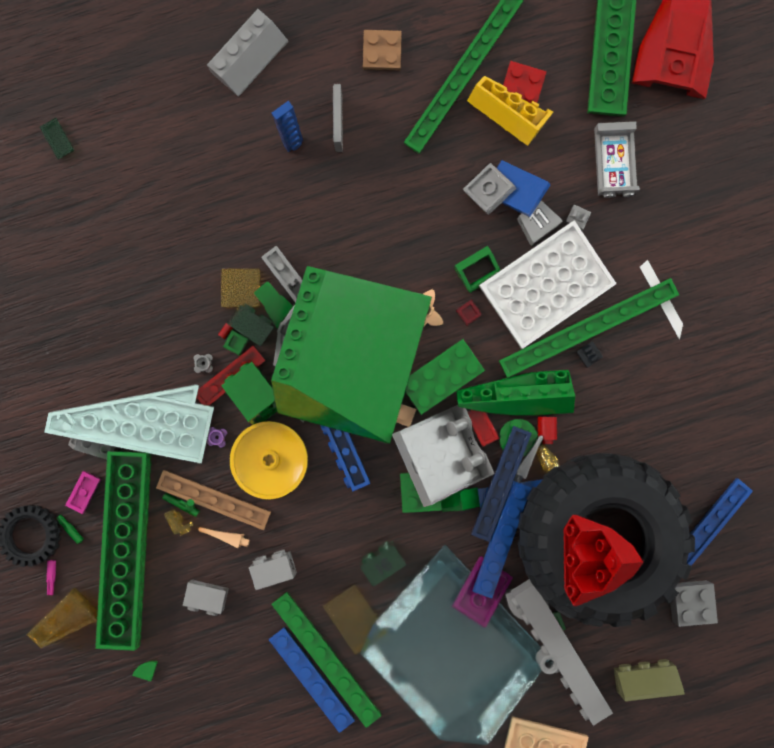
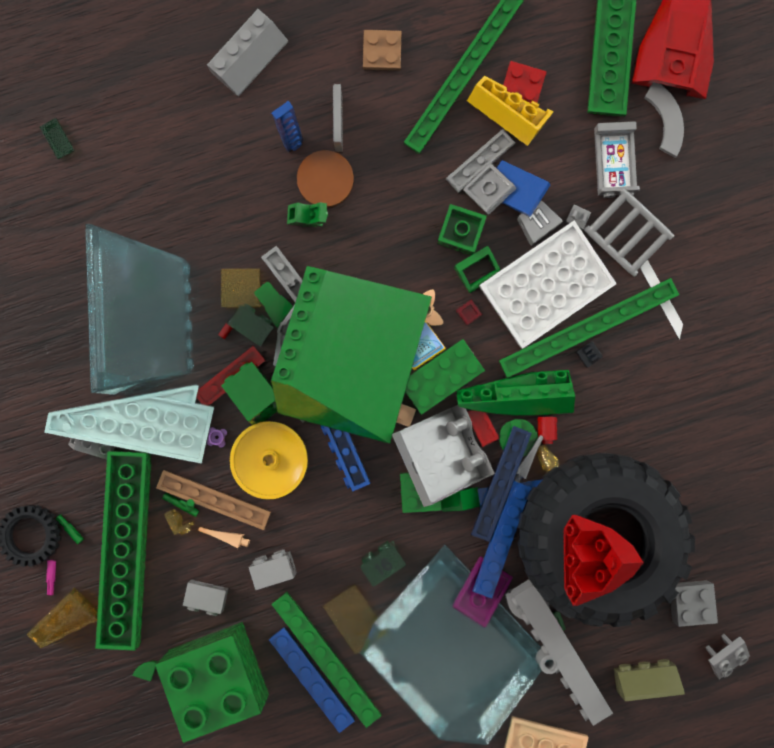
dark pink plate [65,471,102,514] -> none
light grey plate [194,354,213,373] -> none
green tile [223,330,249,356] -> none
blue plate [687,478,753,566] -> none
none -> clear light blue windscreen [85,224,194,396]
none -> green piece [155,622,269,743]
none -> green brick [287,202,328,227]
none -> dark orange tile [297,150,354,208]
none -> piece [412,321,446,370]
none -> green brick [437,204,487,255]
none -> light grey tile [446,129,515,193]
none -> light grey bar [584,188,675,277]
none -> light grey tile [644,82,684,158]
none -> light grey plate [705,634,750,680]

